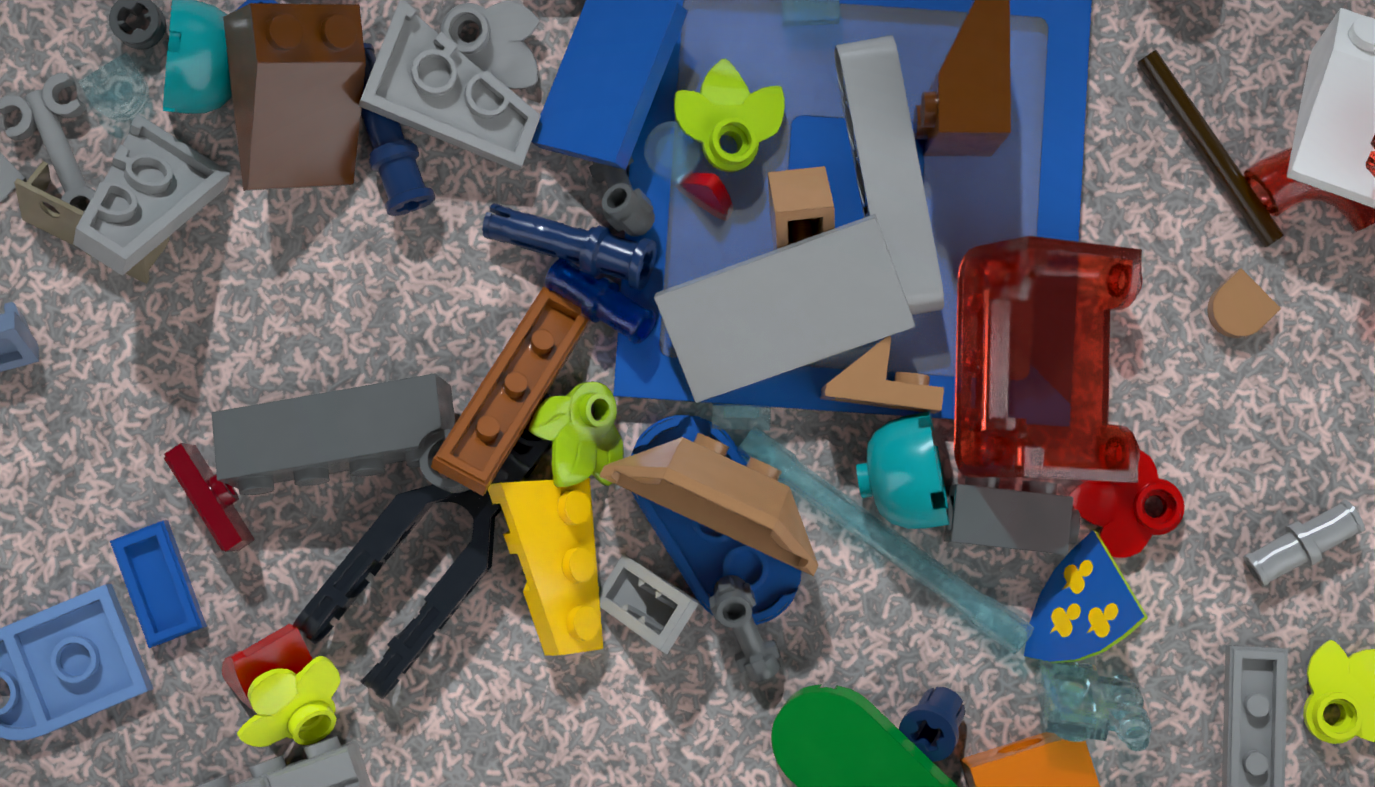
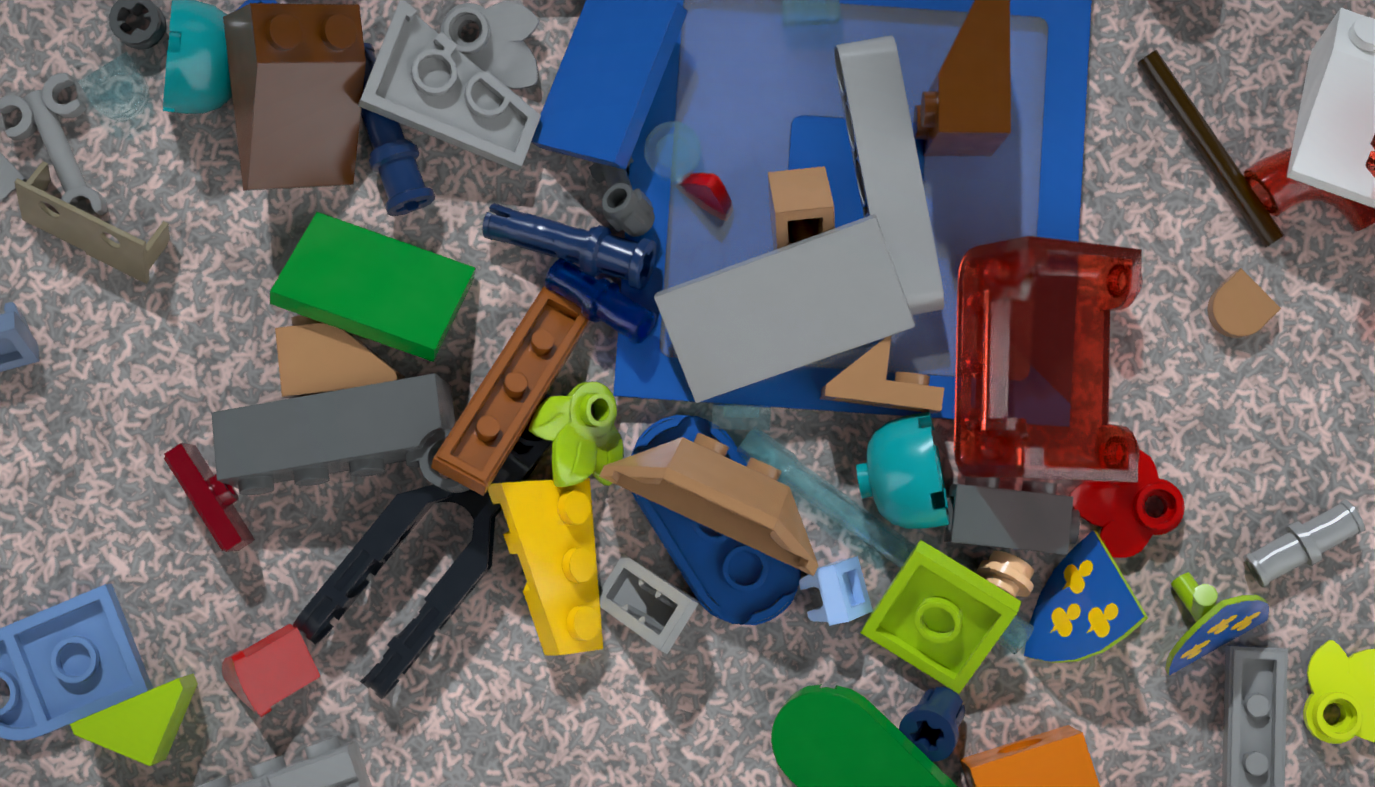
light grey wing [73,113,230,276] -> none
blue tile [110,520,207,648] -> none
neon yellow plate [237,656,341,747] -> none
lime plate [674,58,785,172] -> none
dark grey bar [709,575,781,682] -> none
clear light blue plate [1035,660,1152,751] -> none
none -> lime slope [70,673,198,766]
none -> green tile [270,212,476,362]
none -> medium nougat slope [275,315,405,399]
none -> light blue tile [799,556,873,626]
none -> lime plate [860,539,1022,694]
none -> light nougat plate [977,551,1034,598]
none -> shield [1165,572,1269,676]

